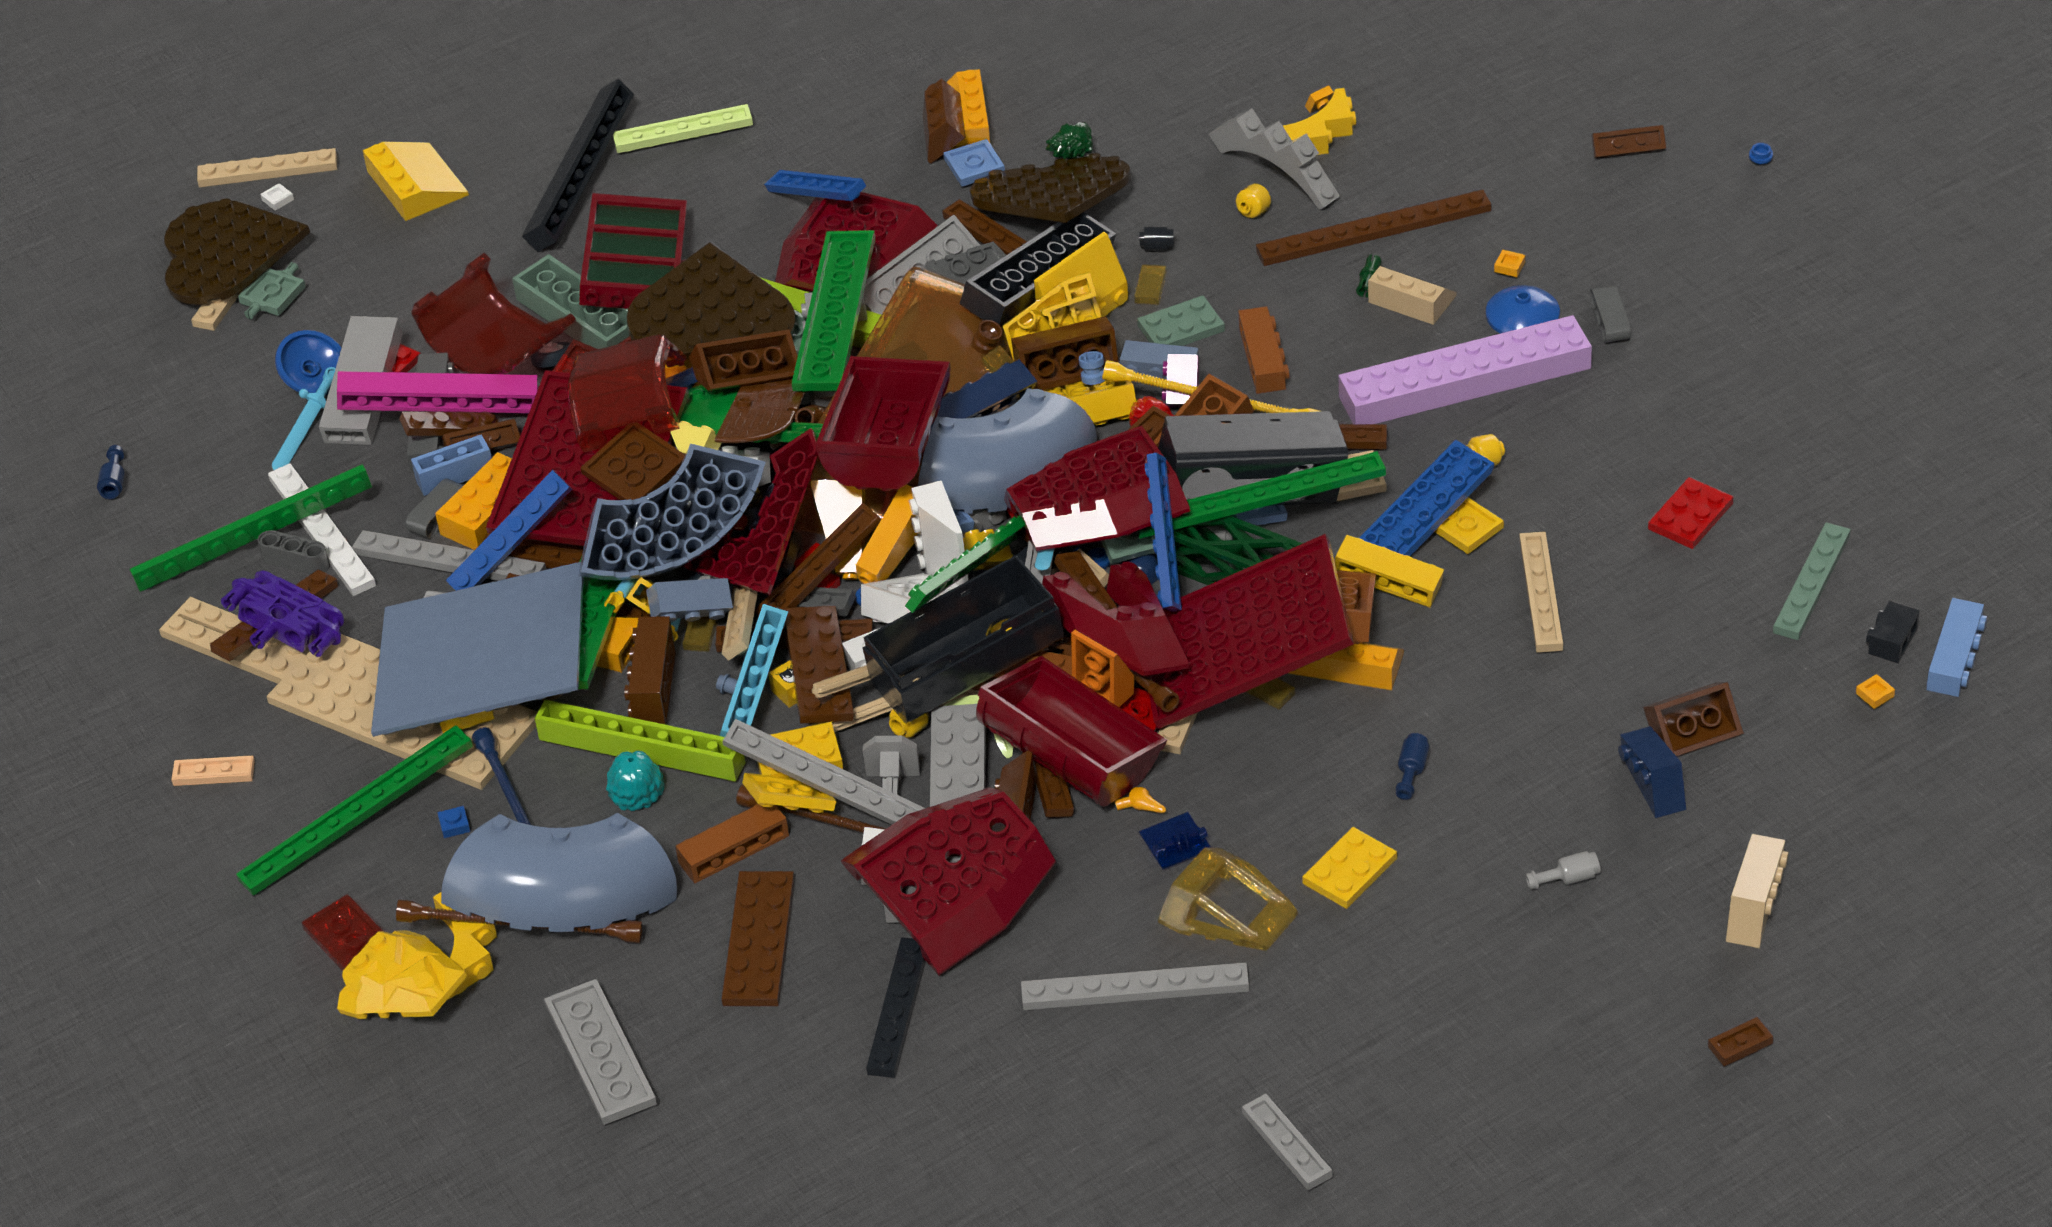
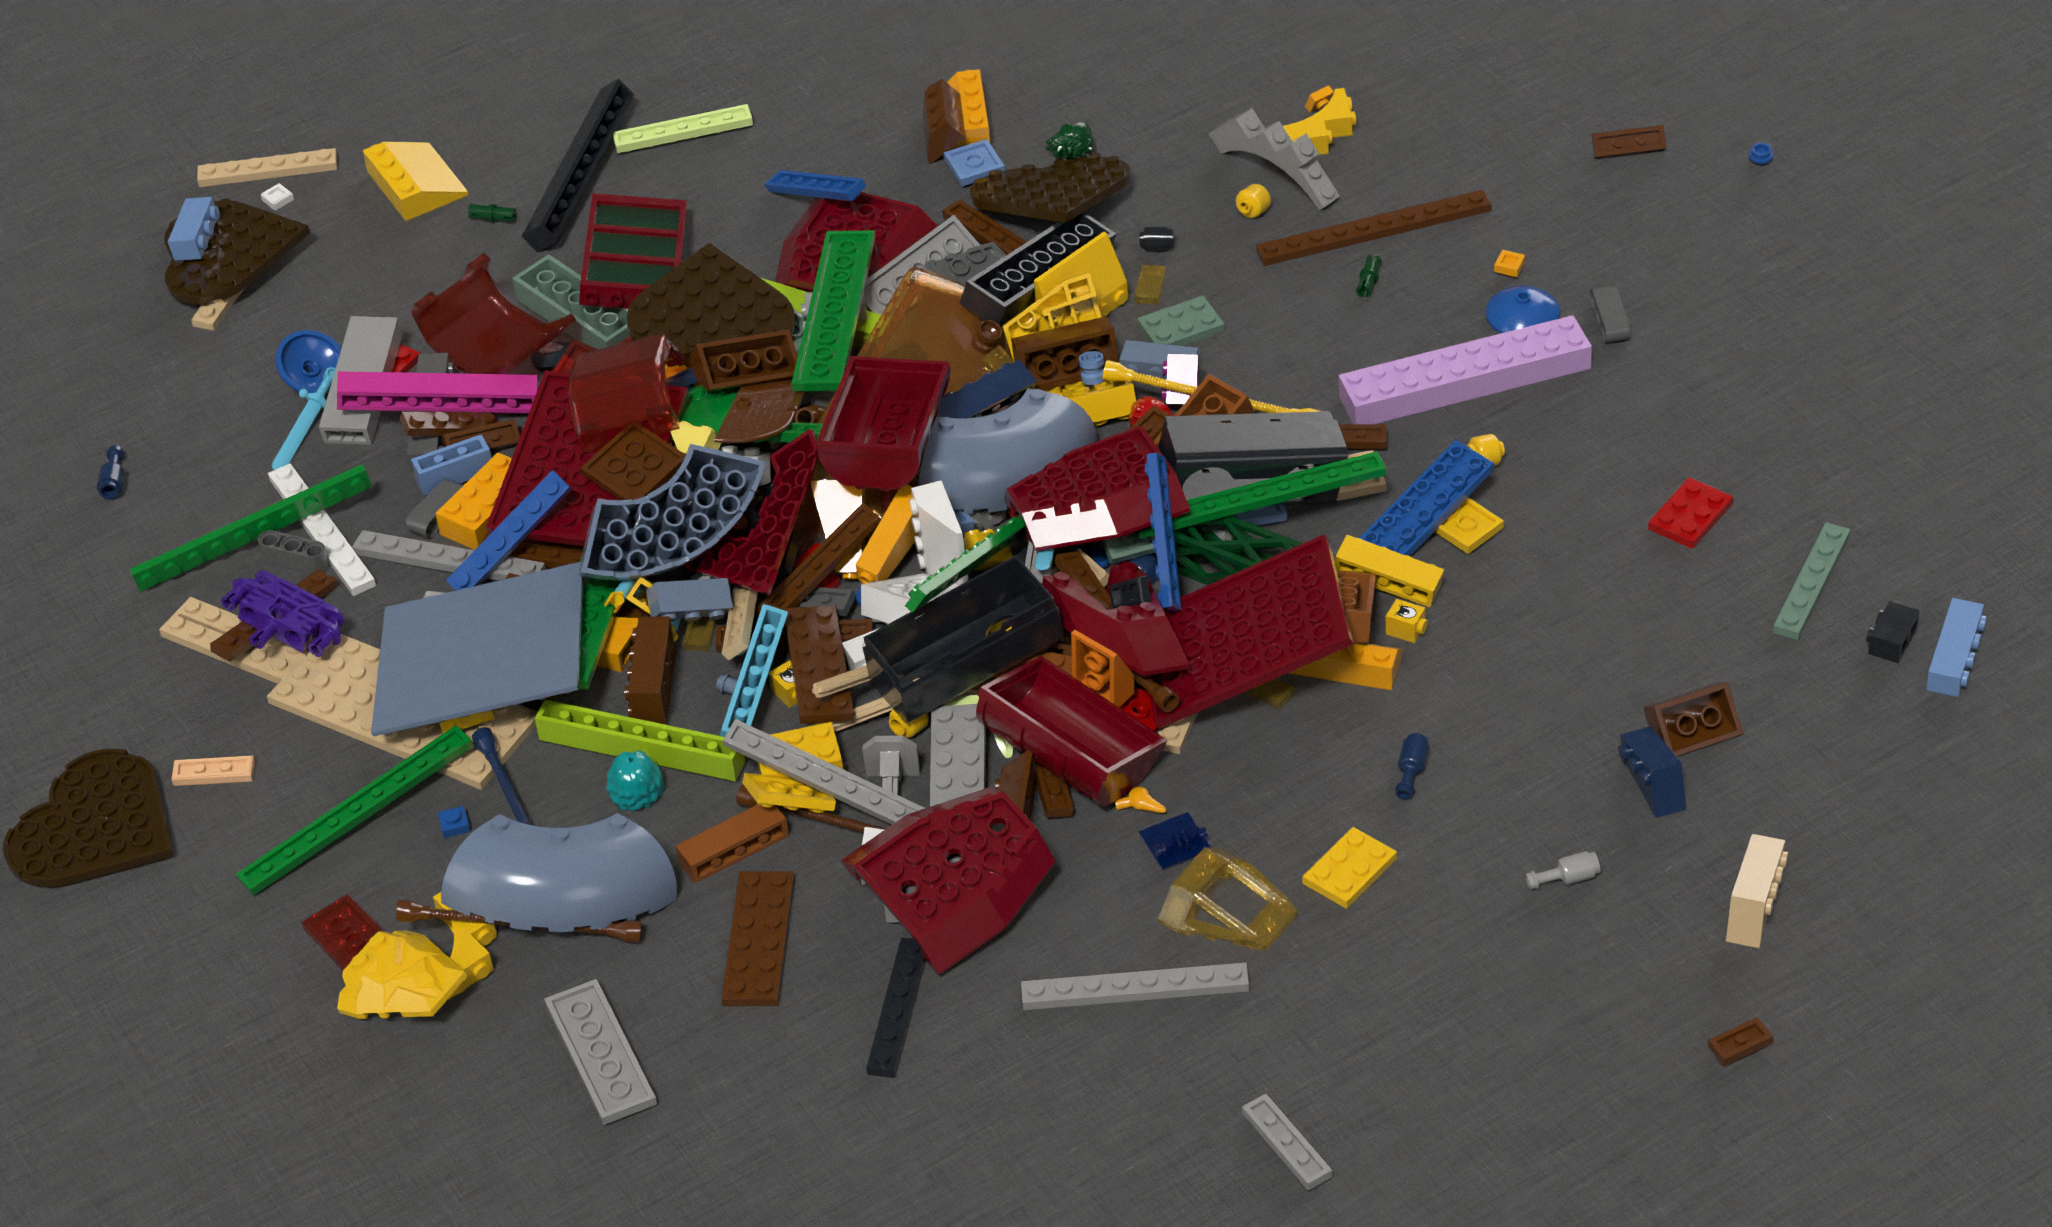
sand green plate [238,262,306,319] -> none
dark orange brick [1238,306,1289,394] -> none
tan slope [1368,266,1457,325] -> none
tan plate [1519,532,1563,652] -> none
light orange plate [1856,674,1895,709] -> none
none -> dark brown plate [3,749,173,888]
none -> medium blue brick [168,197,220,261]
none -> dark green pin [468,203,517,223]
none -> black plate [1109,576,1151,609]
none -> yellow brick [1386,599,1428,643]

